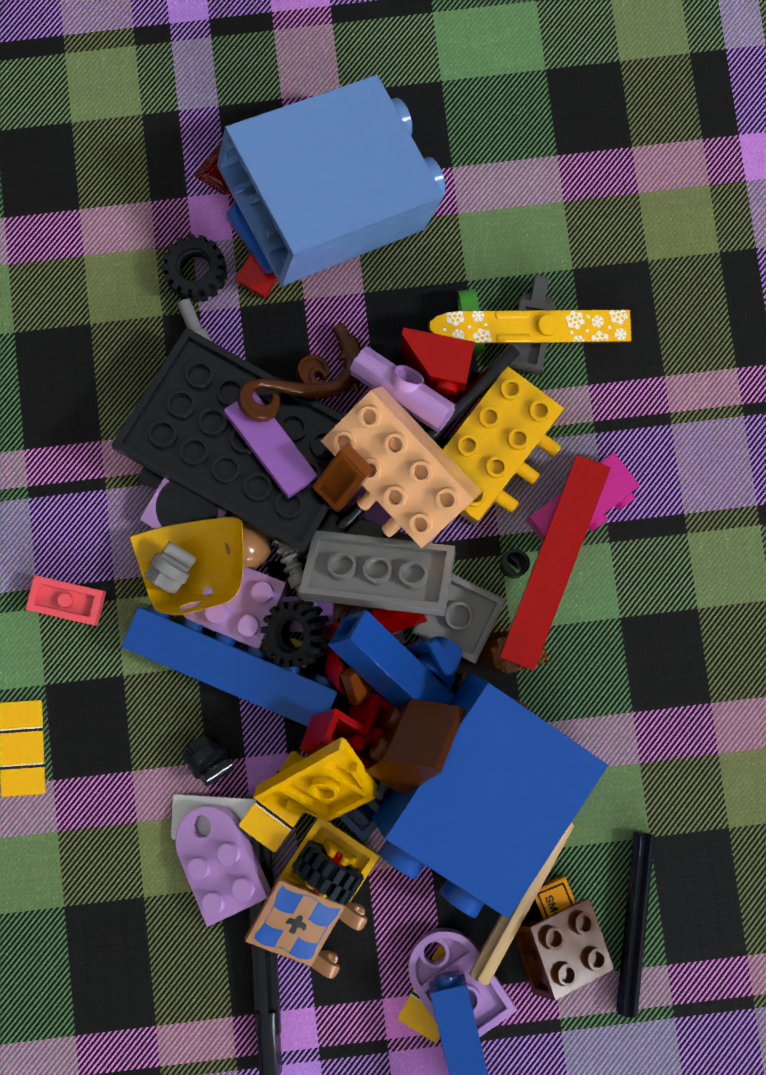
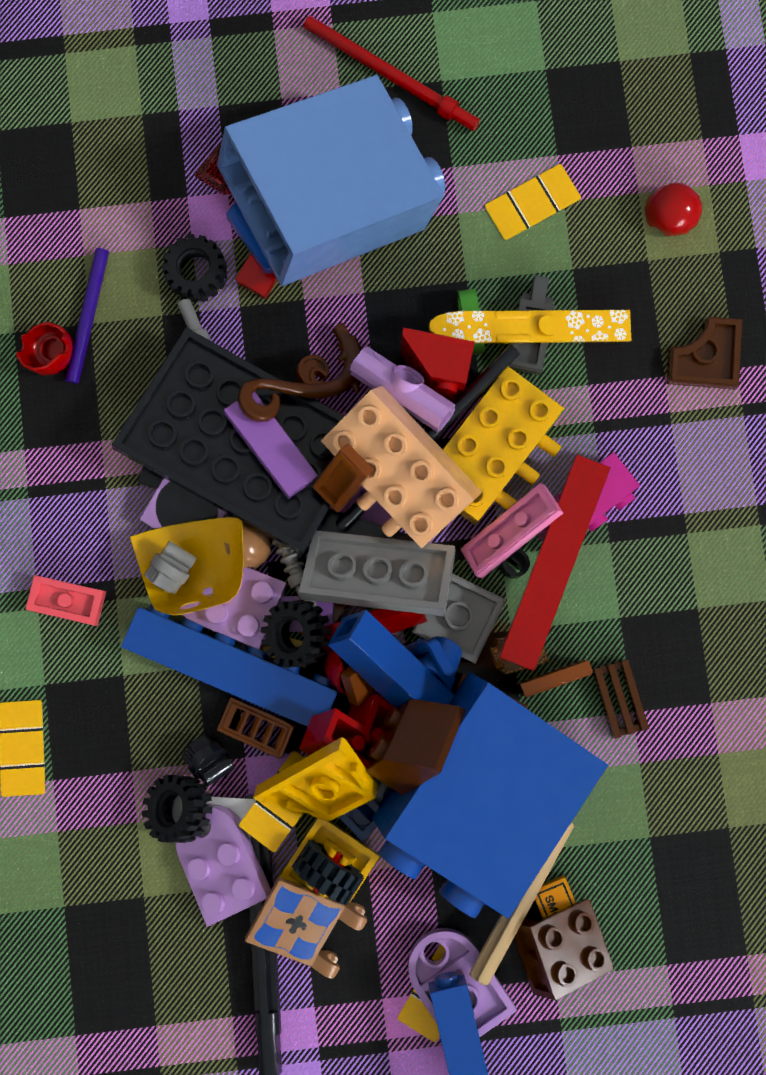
black axle [616,831,655,1018] -> none
none -> red hair [16,322,73,376]
none -> dark purple bar [65,248,109,384]
none -> black tyre [142,775,212,843]
none -> dark orange slope [217,697,297,759]
none -> red bar [303,15,480,132]
none -> bright pink tile [460,483,563,578]
none -> yellow sticker [485,164,581,240]
none -> dark orange tile [517,660,593,697]
none -> reddish brown tile [592,660,649,739]
none -> red hair [644,182,702,236]
none -> reddish brown tile [667,317,742,390]

